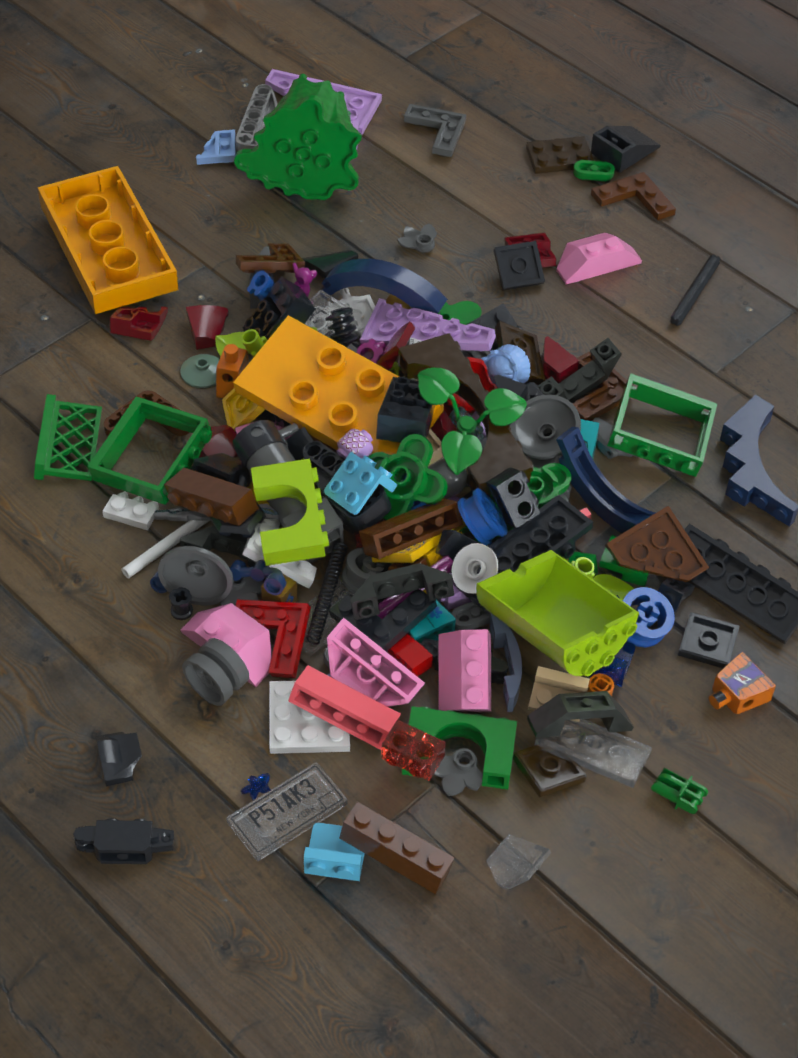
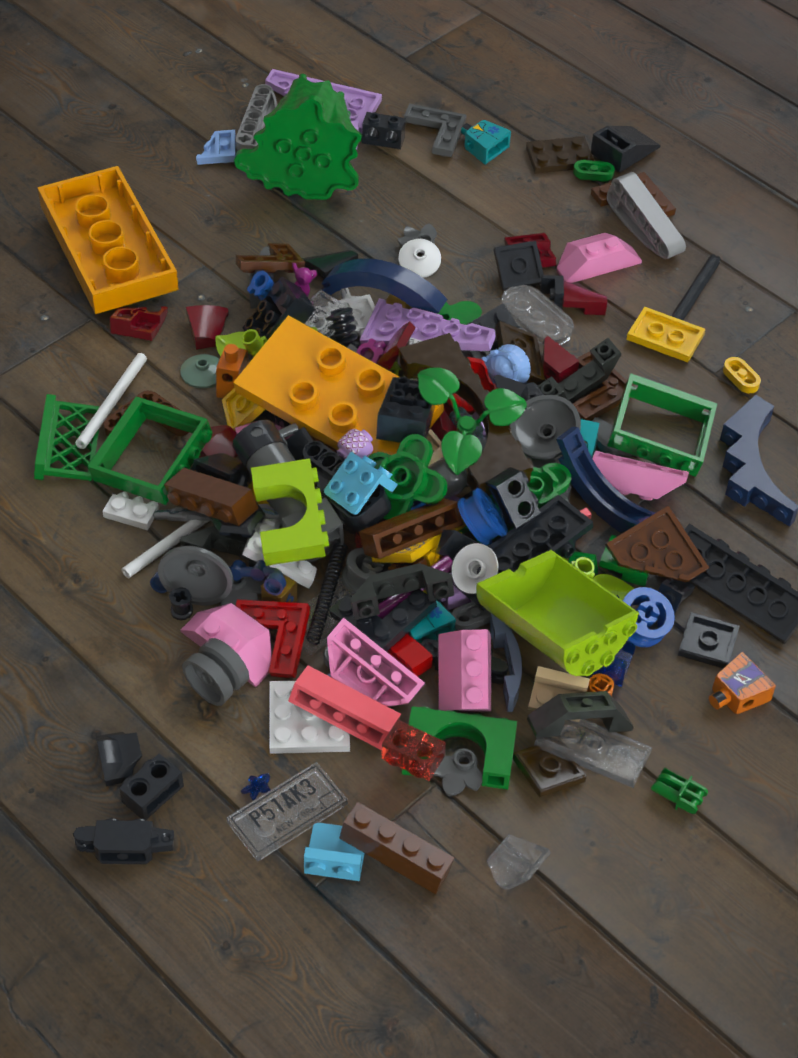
none -> white piece [75,353,147,449]
none -> black brick [119,753,184,820]
none -> black brick [362,112,406,150]
none -> white dish [398,239,441,278]
none -> teal torso [461,120,511,165]
none -> clear tile [501,285,574,345]
none -> black bracket [540,275,564,310]
none -> dark red slope [563,281,607,315]
none -> bright pink wedge [592,451,689,500]
none -> light grey beam [607,172,686,259]
none -> yellow plate [626,307,705,363]
none -> yellow plate [723,357,761,393]

